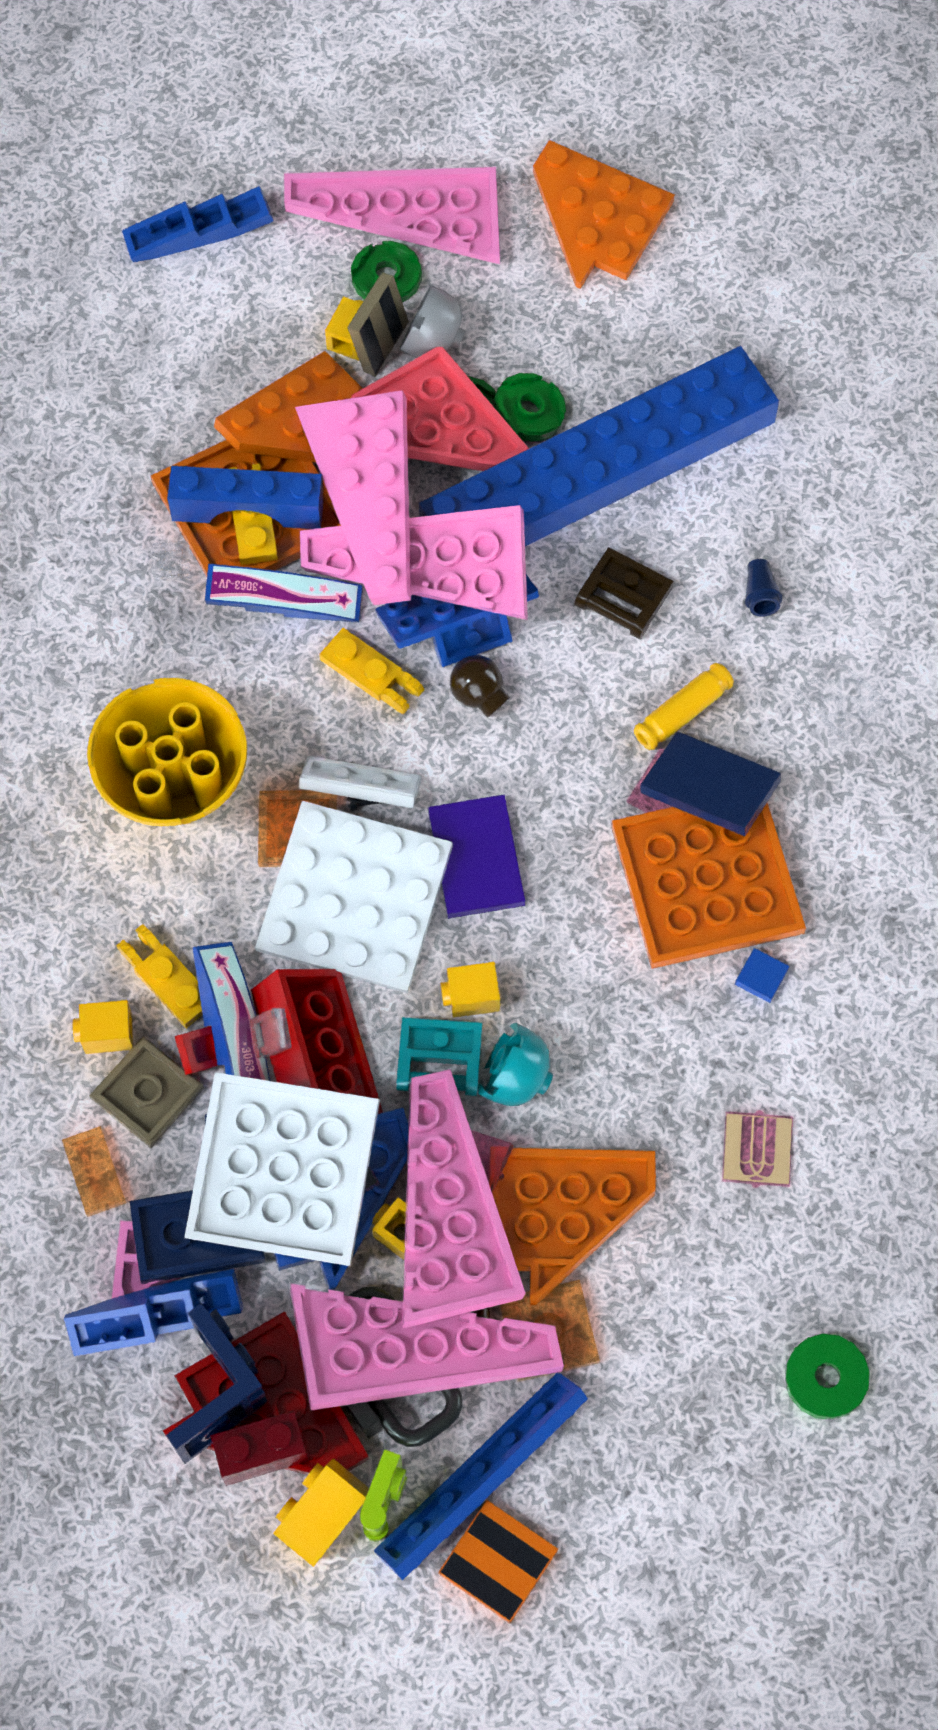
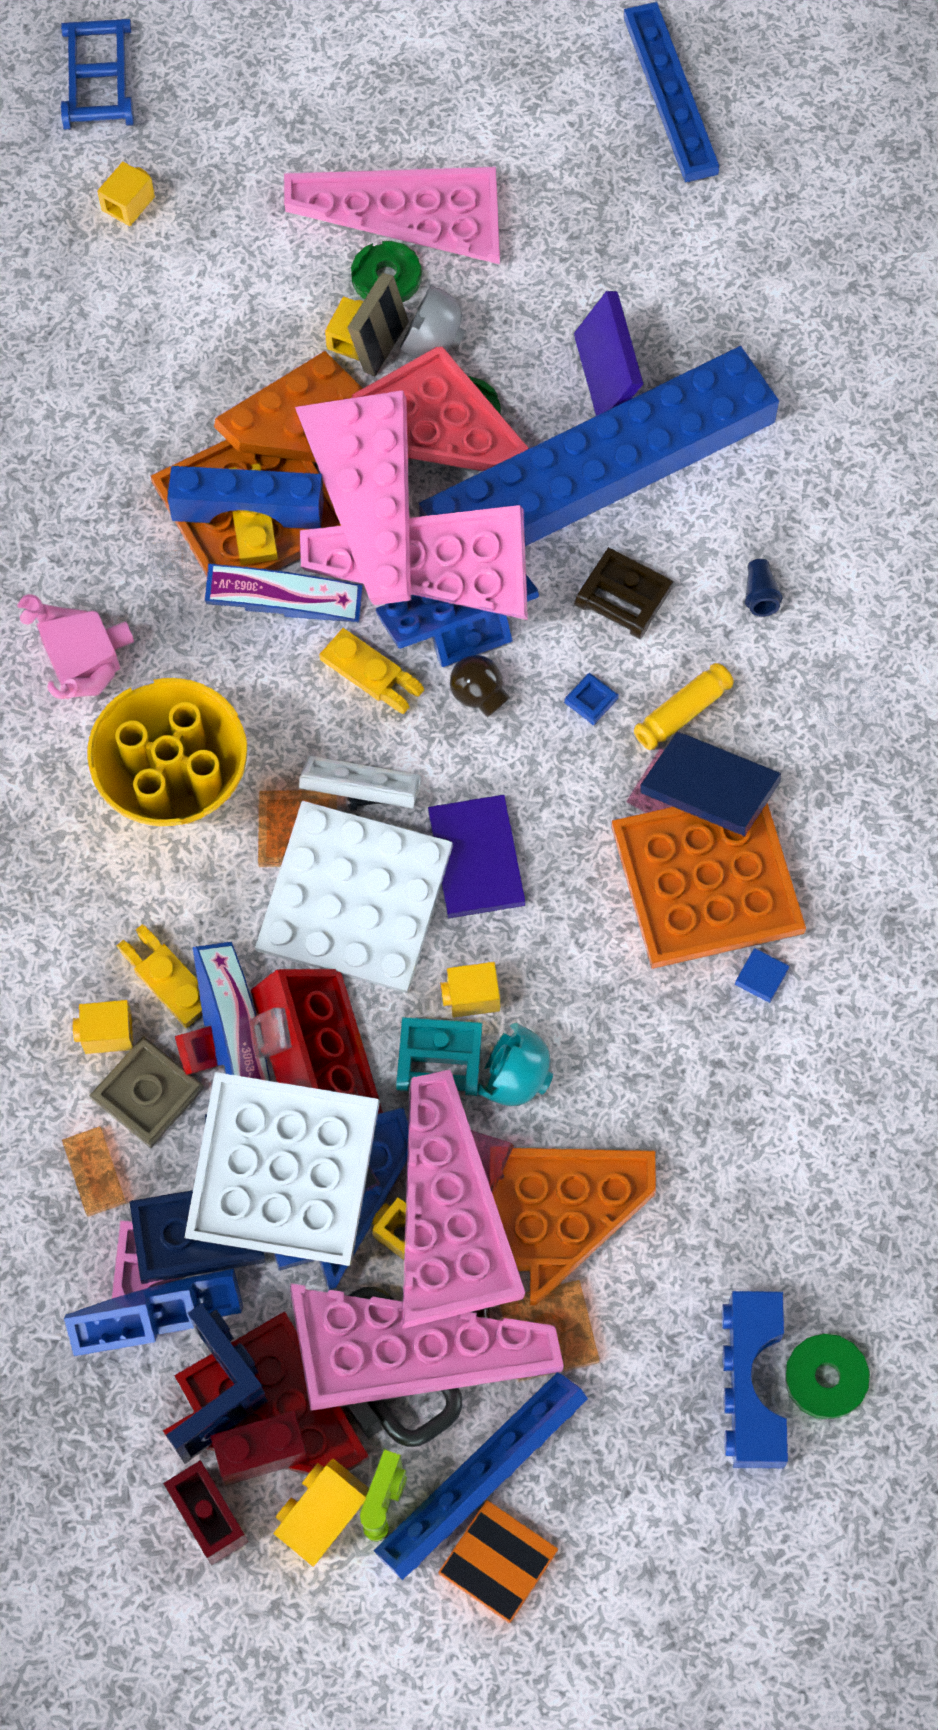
blue slope [122,186,274,262] -> none
green tile [492,373,566,442] -> none
orange wing [533,140,675,289] -> none
piece [722,1110,793,1188] -> none
none -> bright pink torso [17,594,134,699]
none -> blue piece [61,19,134,130]
none -> yellow brick [97,161,155,226]
none -> dark red brick [163,1460,249,1565]
none -> blue tile [564,673,618,725]
none -> dark purple tile [574,291,644,416]
none -> blue plate [624,2,719,183]
none -> blue arch [722,1291,788,1469]

